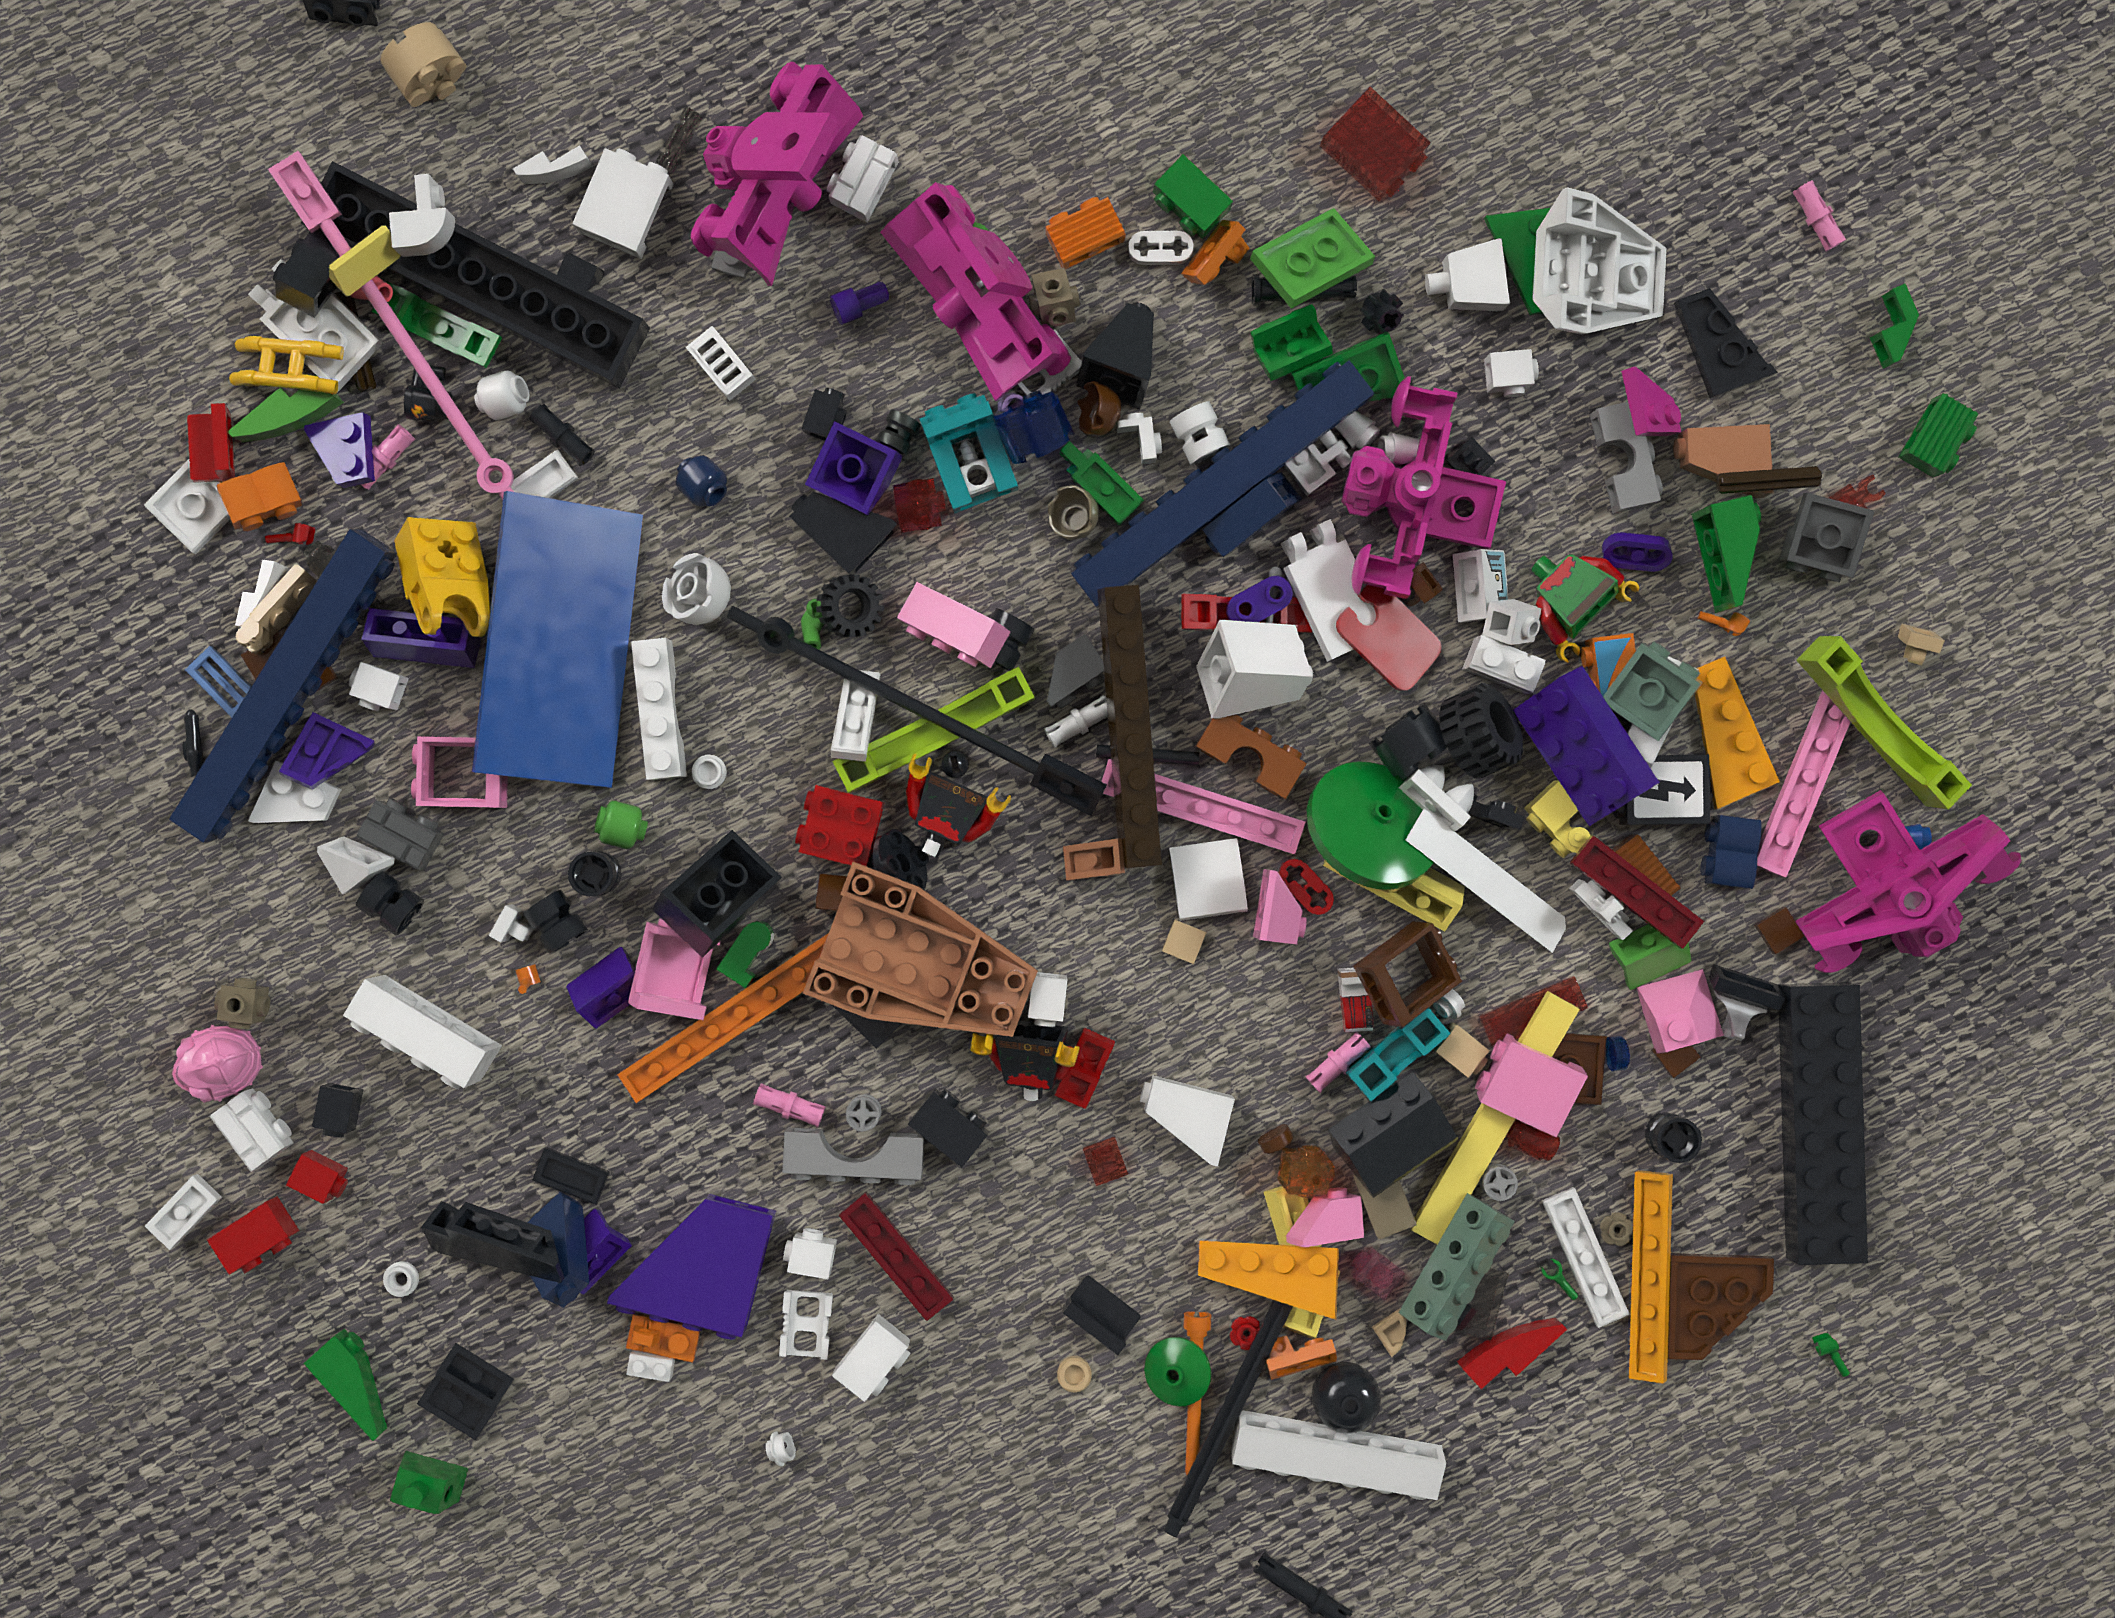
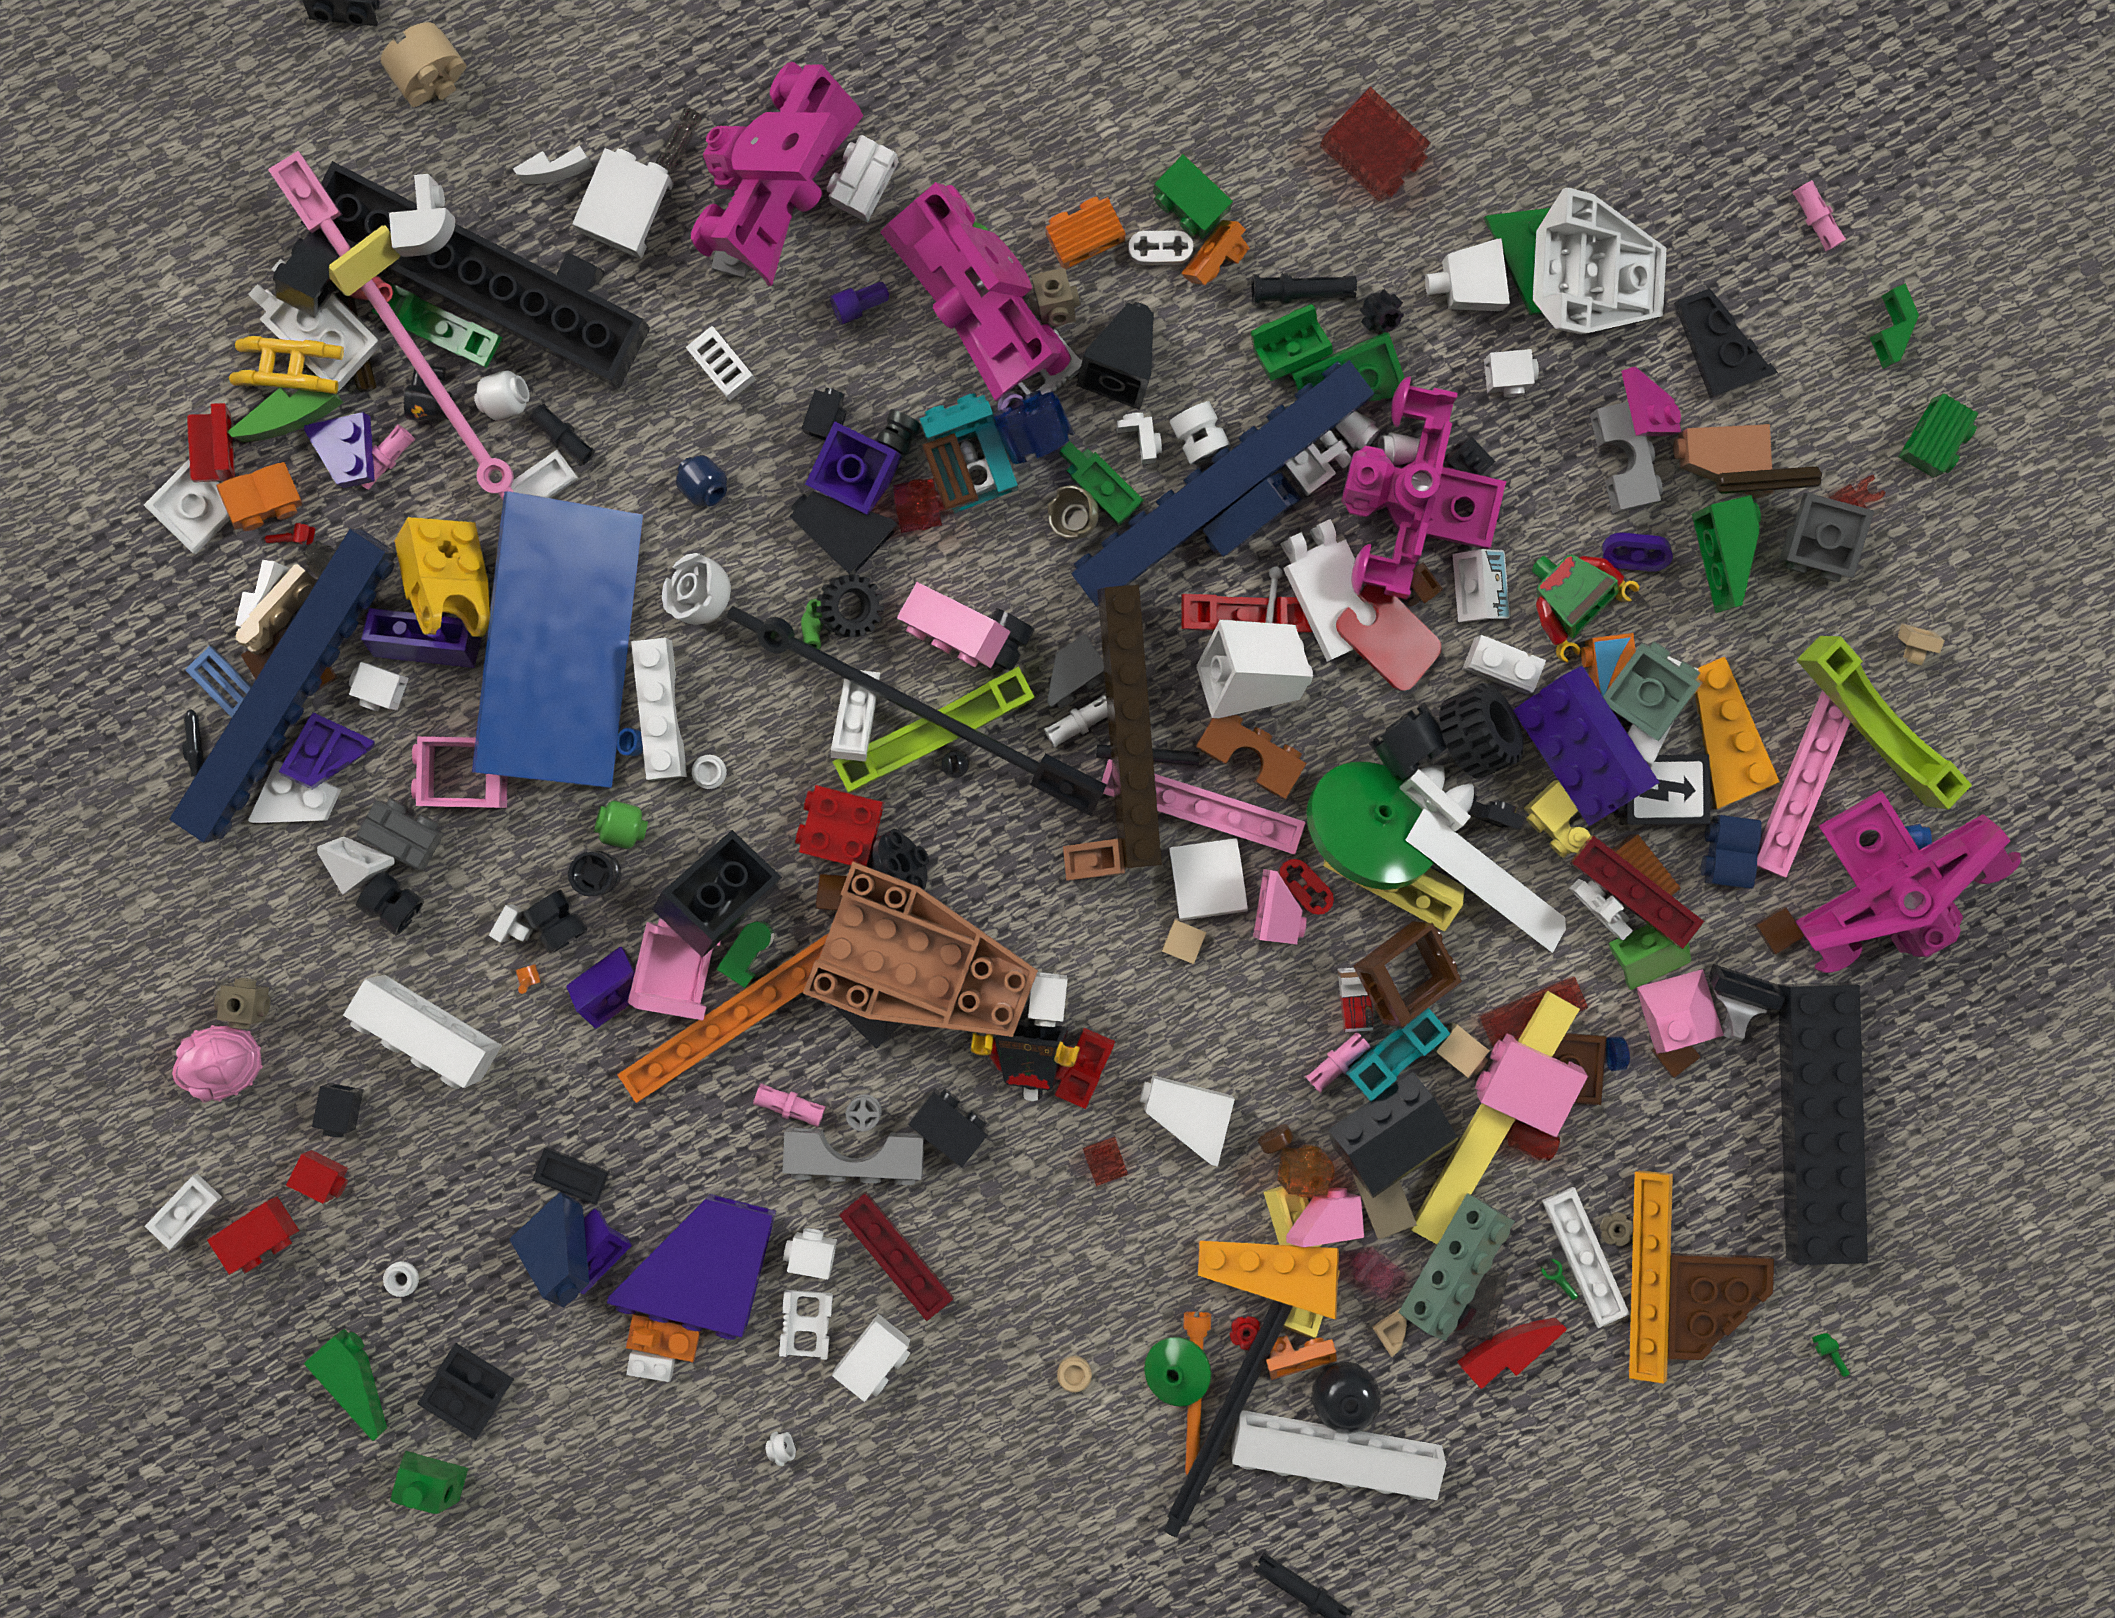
white brick [210,1088,294,1172] -> none
black wedge [421,1201,564,1283] -> none
torso [906,754,1012,858] -> none
black panel [1063,1275,1141,1355] -> none
reddish brown hair [1077,381,1121,438] -> none
dark purple plate [1226,576,1293,622] -> none
bright green plate [1250,208,1375,309] -> none
white plate [1433,989,1465,1019] -> none
light grey wheel [1479,1163,1518,1201] -> none
white brick [1482,599,1541,645] -> none
black wheel [1645,1112,1702,1163] -> none
orange hand [1697,611,1750,636] -> none
none -> blue hinge [617,728,643,756]
none -> reddish brown tile [922,433,979,512]

